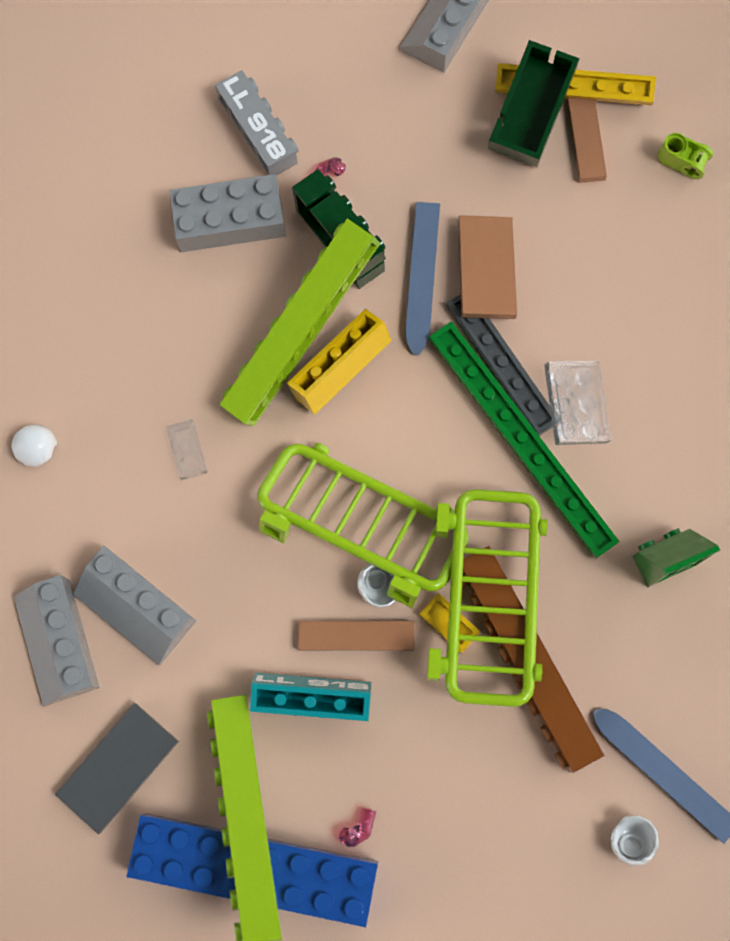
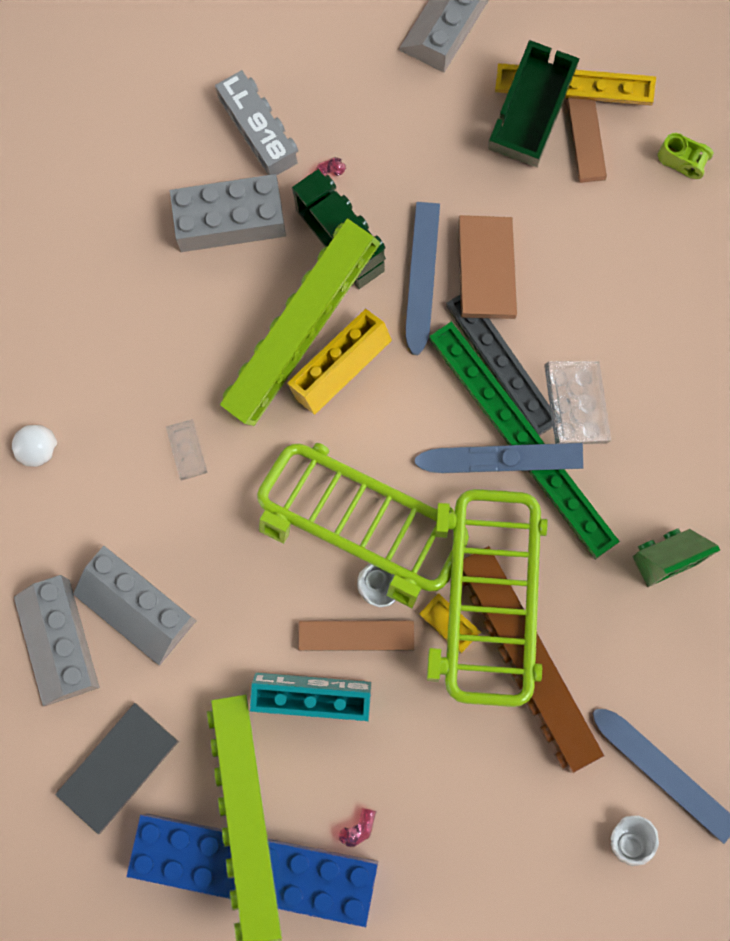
none -> sand blue piece [415,443,584,473]

